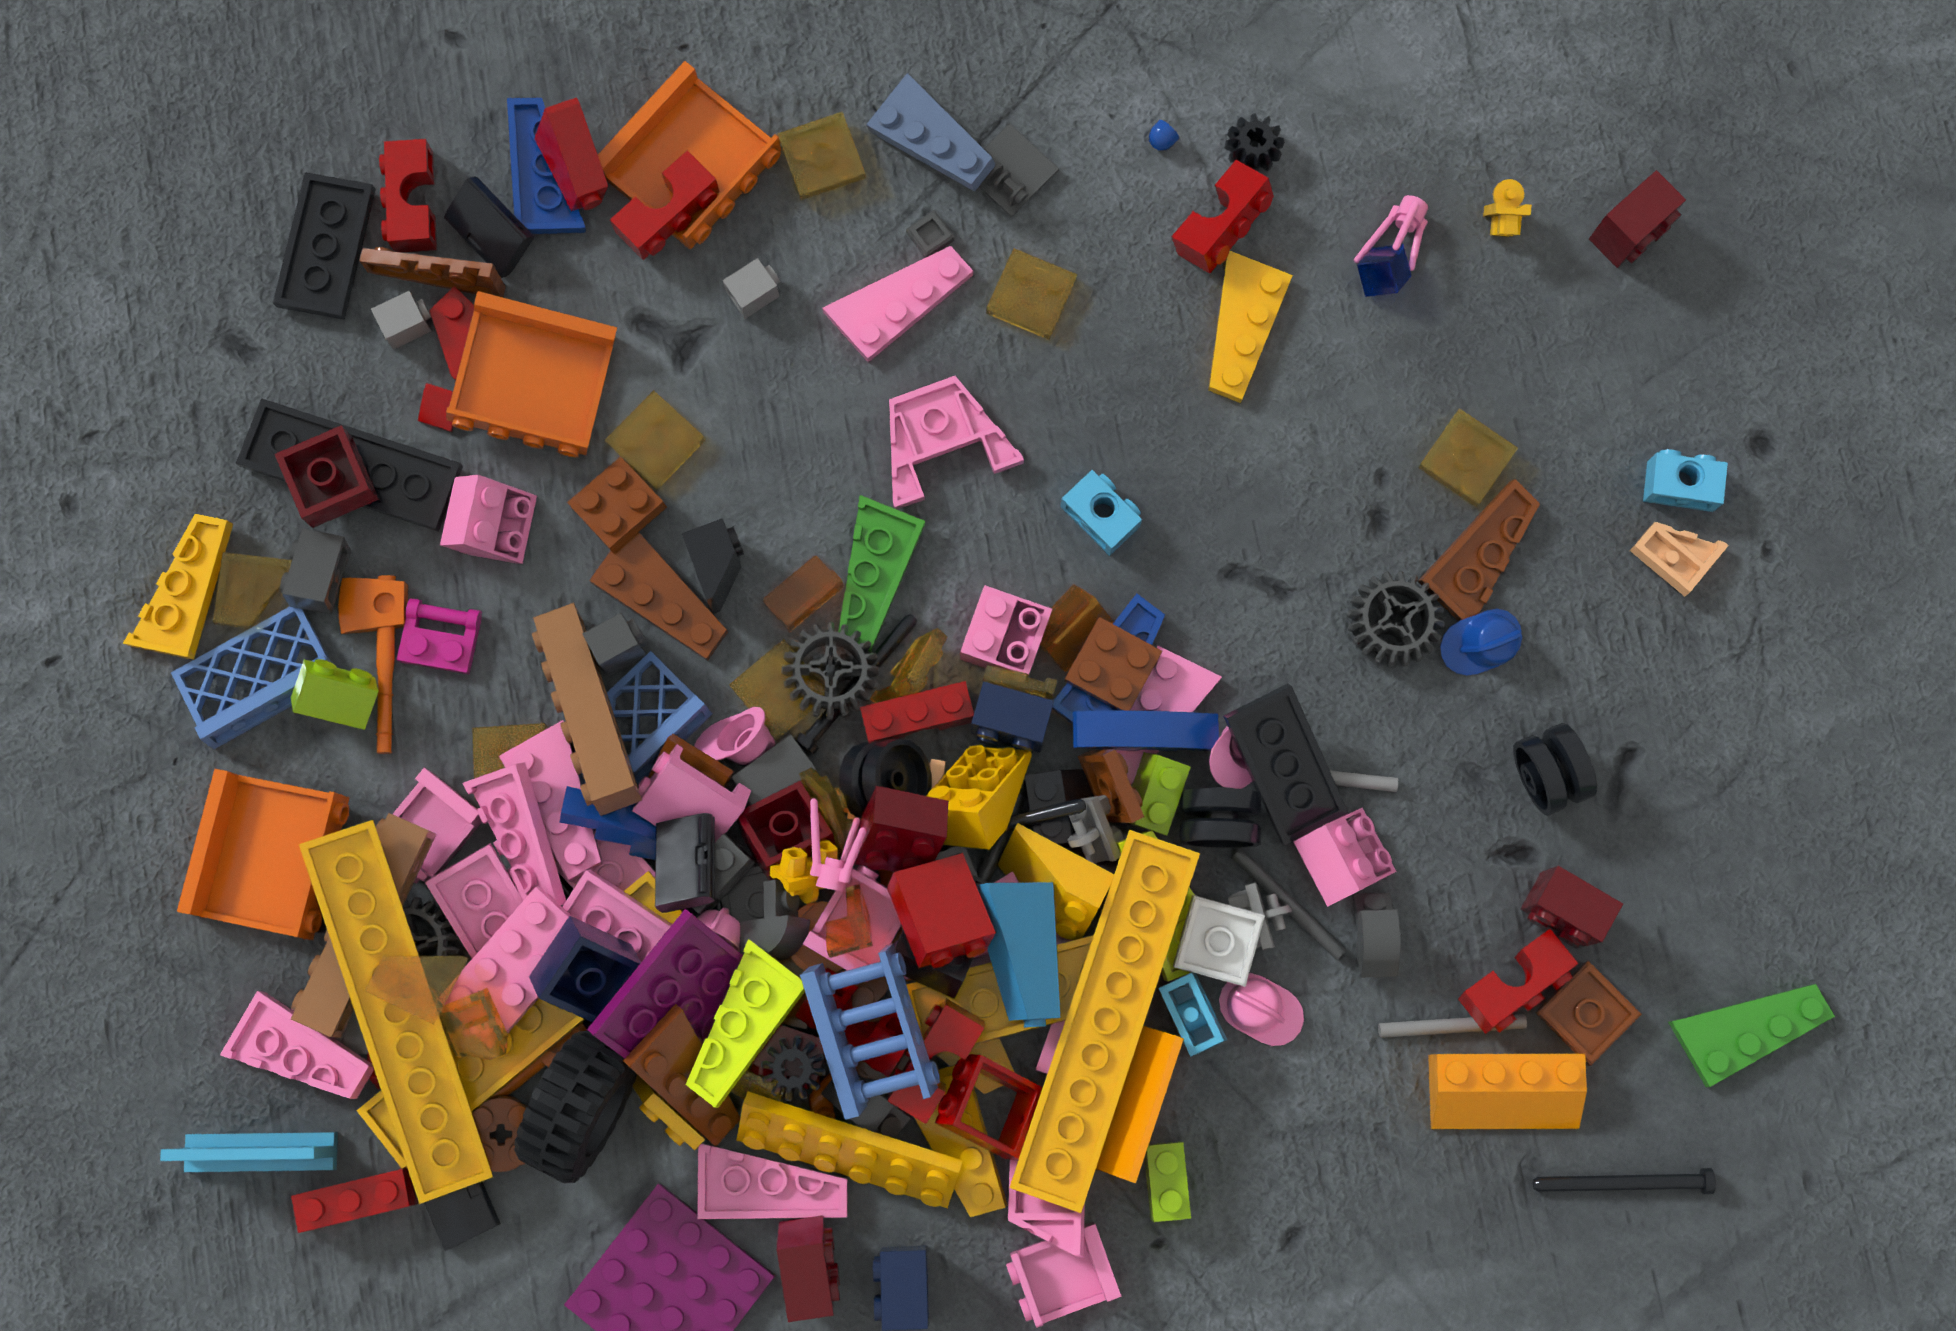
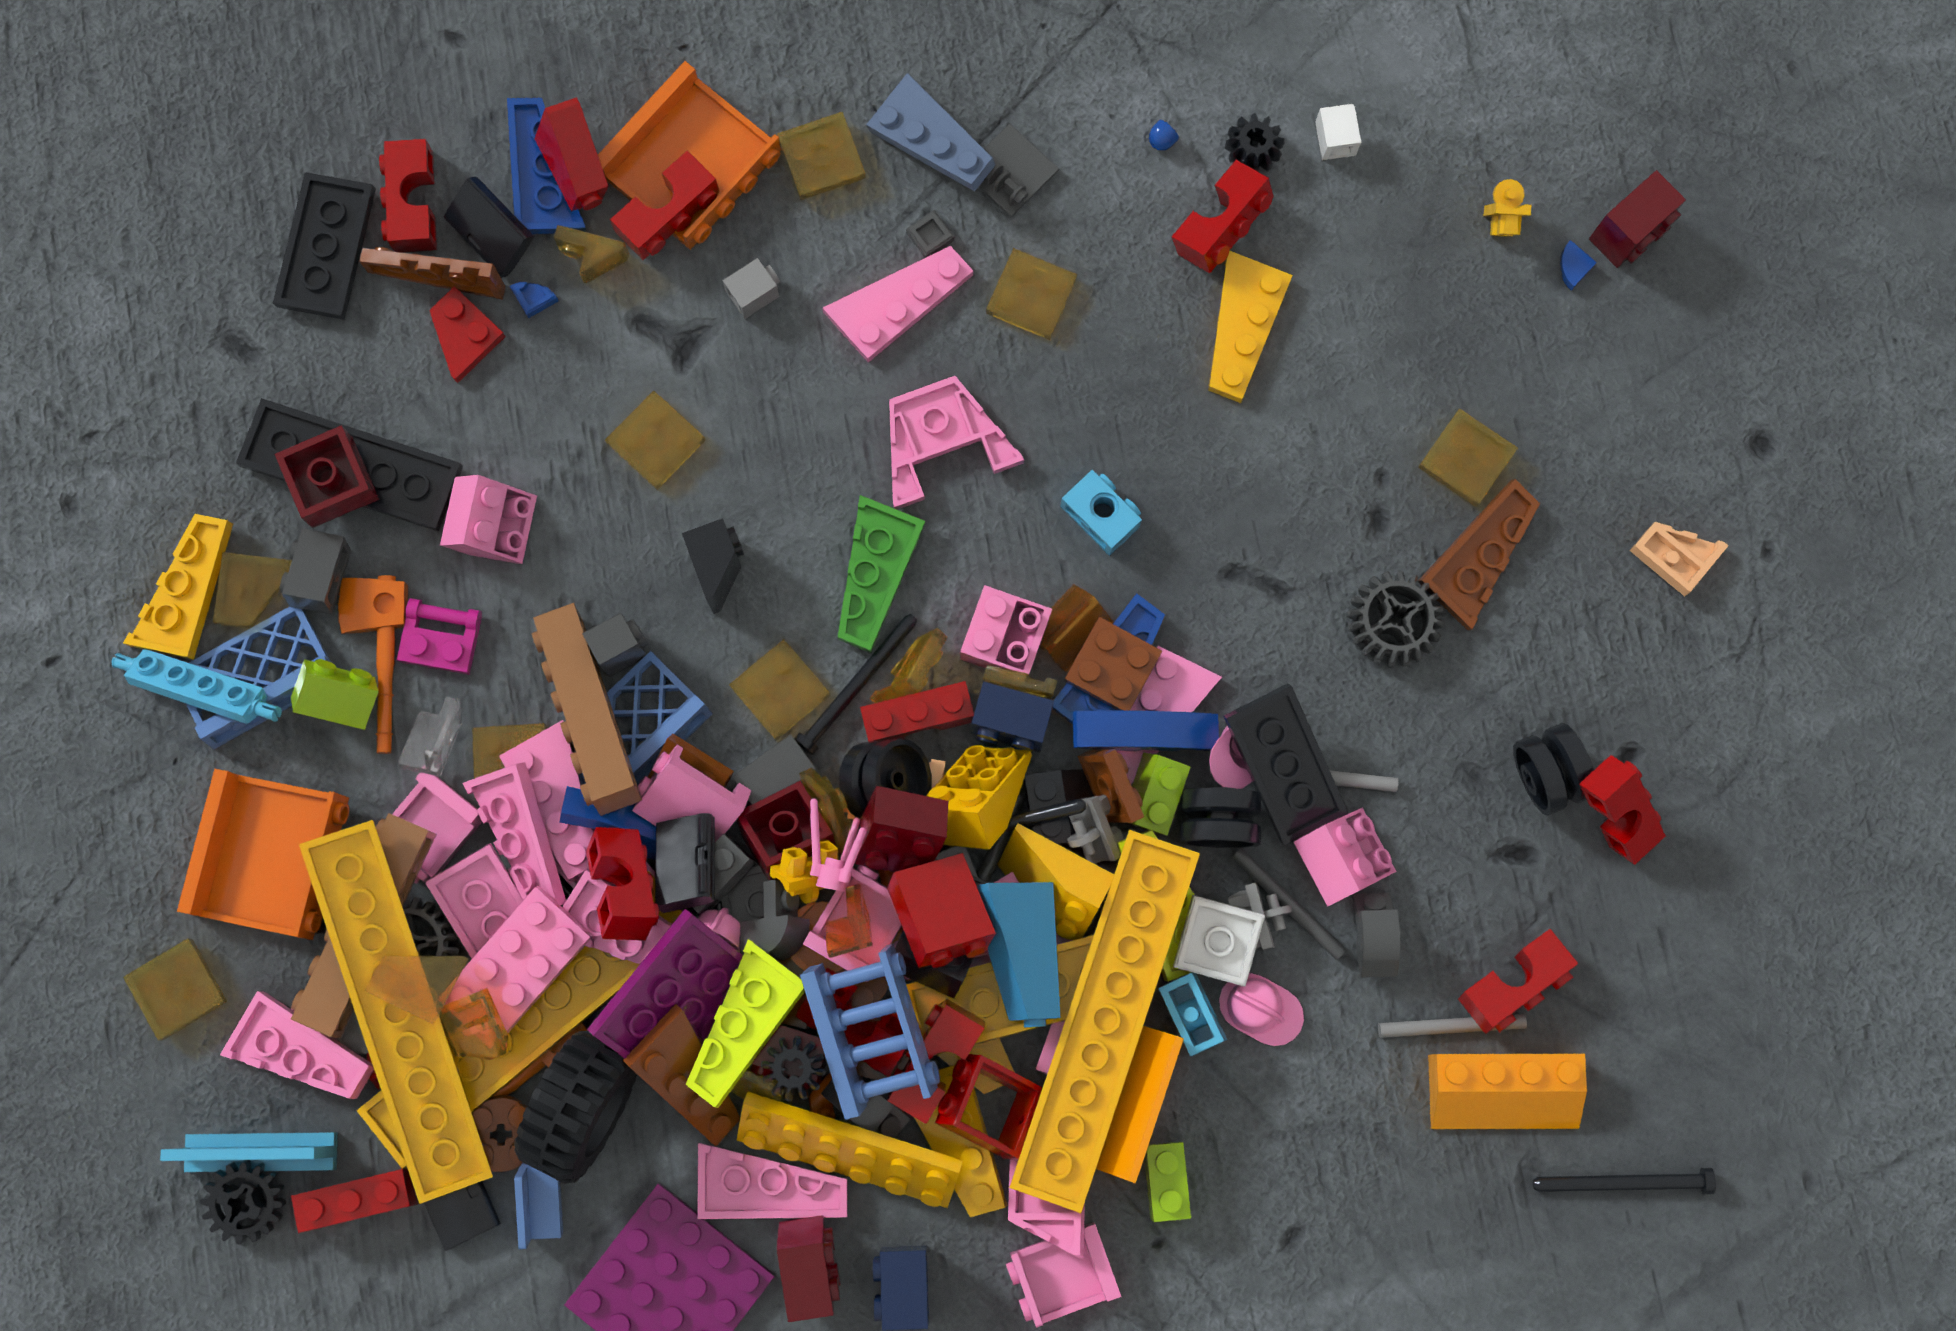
light grey brick [371,291,432,349] -> none
red slope [418,383,454,432] -> none
orange panel [446,291,617,458] -> none
dark blue brick [529,916,641,1022] -> none
dark orange plate [567,456,667,554] -> none
dark orange wing [589,532,728,661] -> none
yellow wing [632,1075,705,1151] -> none
bright pink piece [694,707,775,765] -> none
clear orange panel [763,556,844,633] -> none
dark grey gear [781,622,880,720] -> none
bright pink plant [1354,195,1429,271] -> none
clear blue panel [1357,244,1411,297] -> none
blue piece [1440,609,1522,676] -> none
dark red brick [1520,866,1623,948] -> none
dark orange plate [1535,961,1642,1066] -> none
medium azure brick [1643,449,1728,512] -> none
bright green wing [1668,984,1835,1087] -> none
none -> medium azure plate [112,648,282,724]
none -> clear yellow plate [123,938,227,1041]
none -> black gear [200,1160,286,1244]
none -> clear panel [398,697,462,776]
none -> blue tile [510,282,559,318]
none -> medium blue panel [514,1163,563,1249]
none -> clear yellow slope [554,225,629,283]
none -> red arch [586,827,659,941]
none -> white panel [1315,104,1361,160]
none -> blue tile [1560,240,1597,290]
none -> red arch [1579,755,1666,865]

